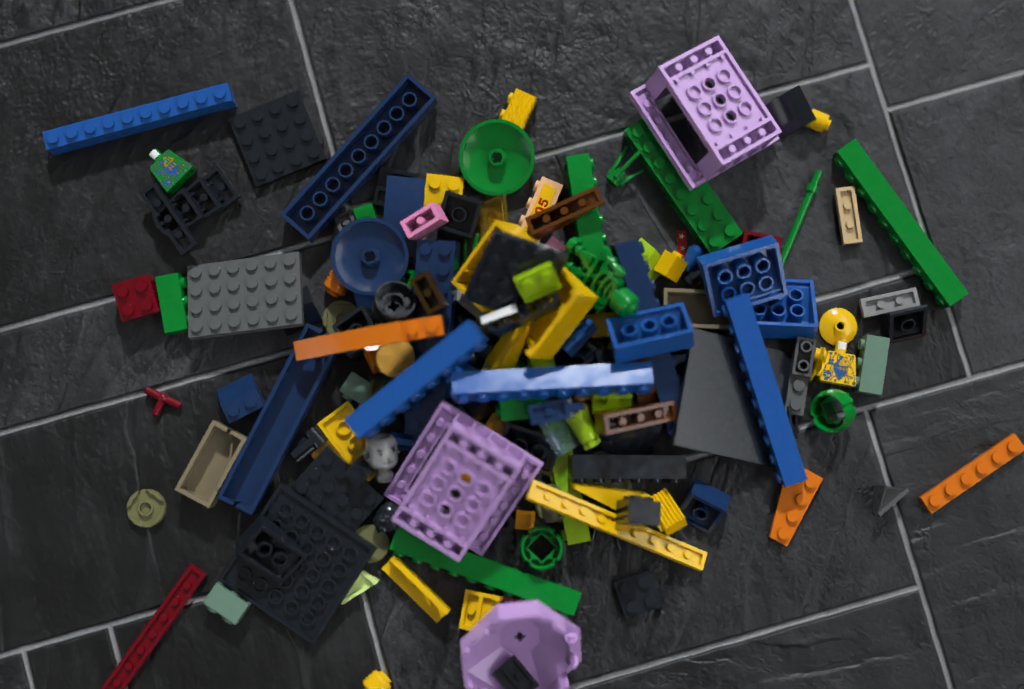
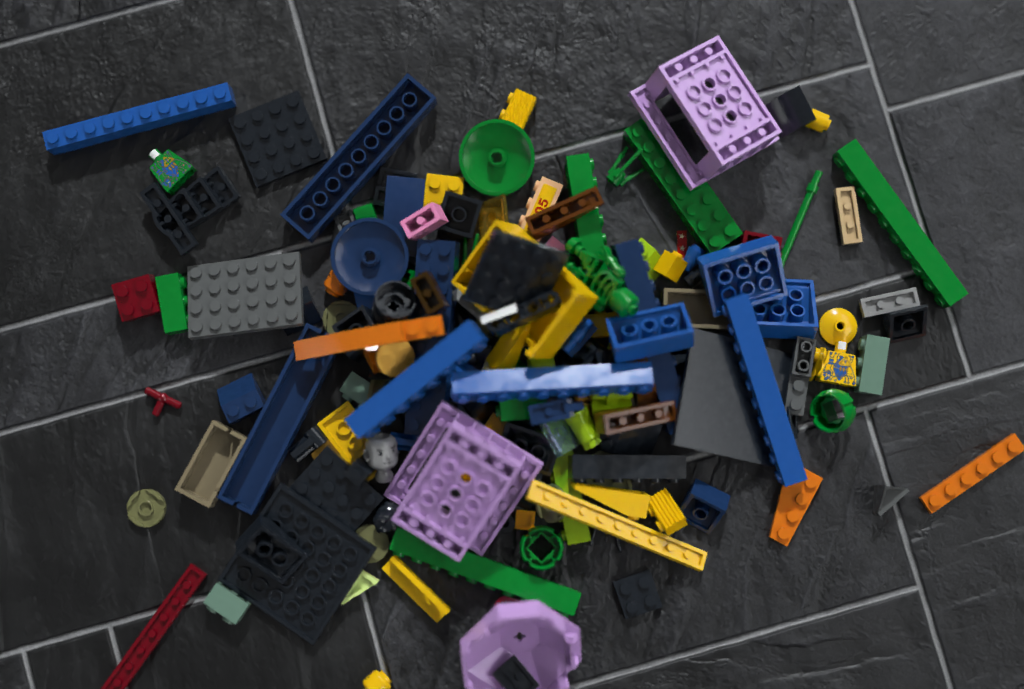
yellow wing [459,589,503,631] -> none
lime plate [513,261,562,304] -> none
black brick [616,495,661,526] -> none

